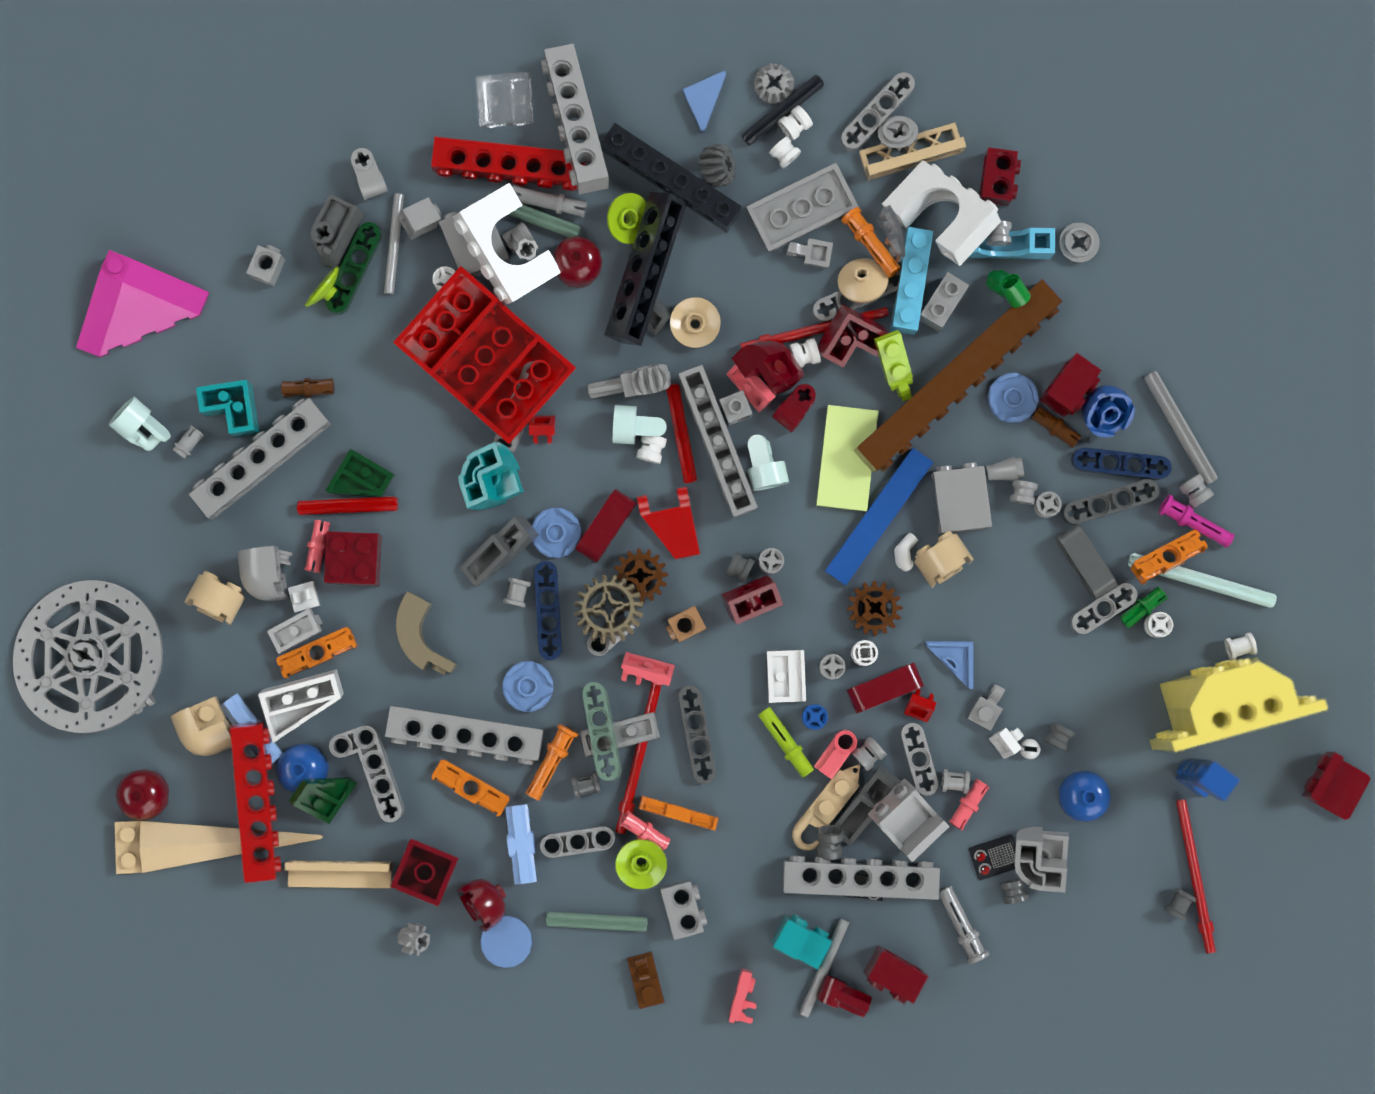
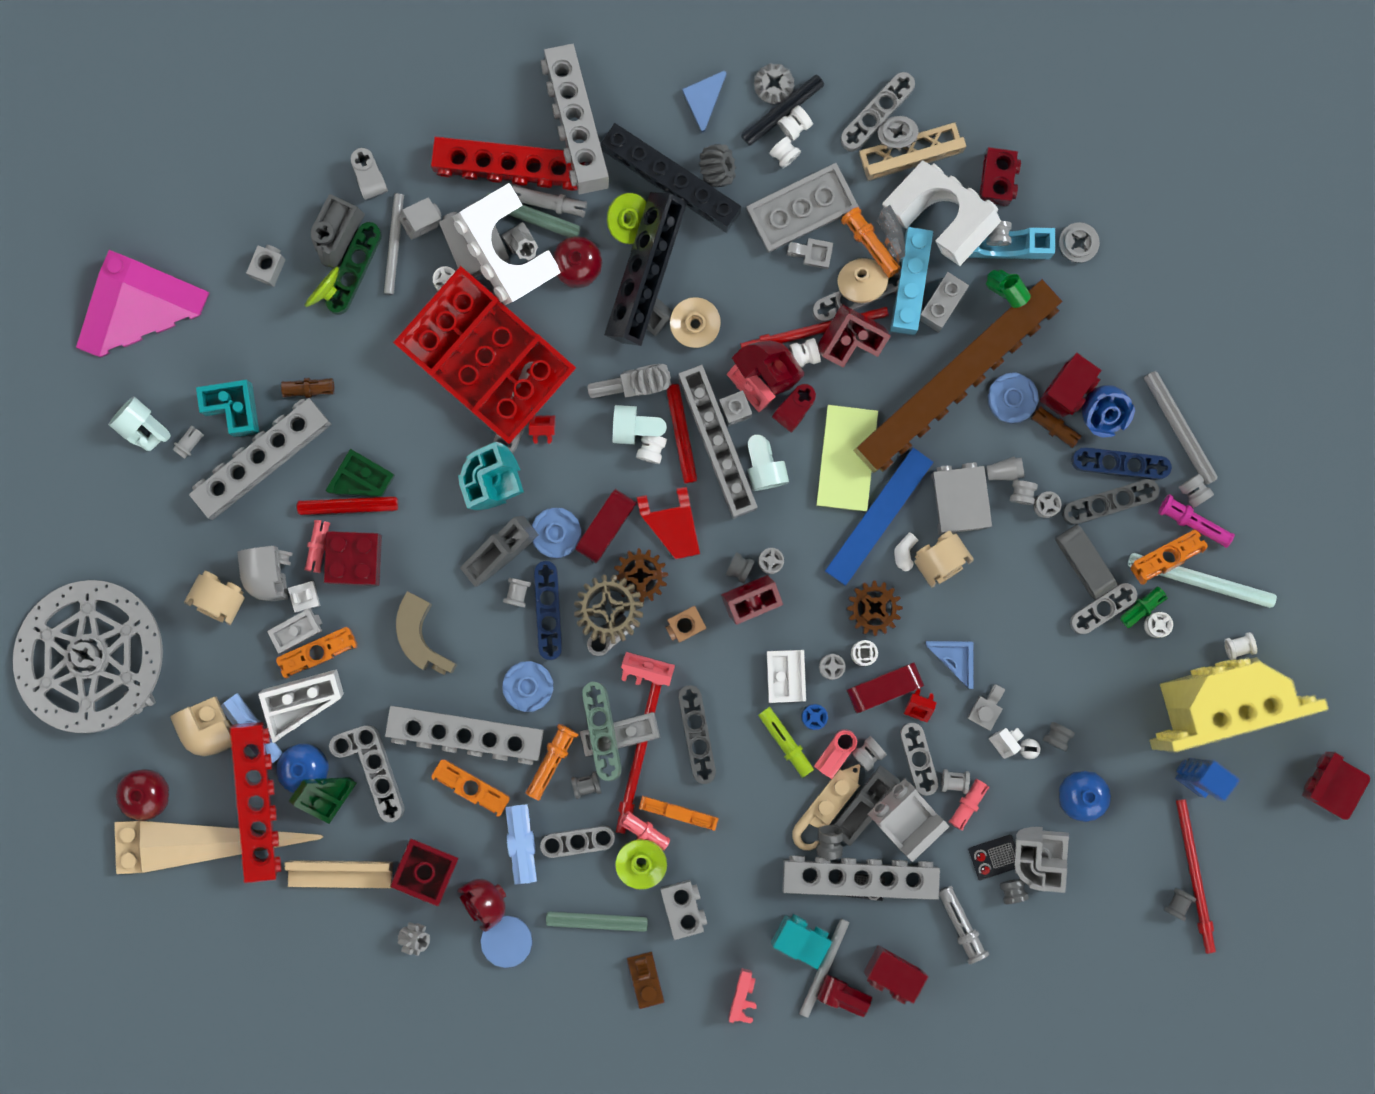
clear slope [476,72,534,129] -> none
lime hinge [874,330,913,402] -> none

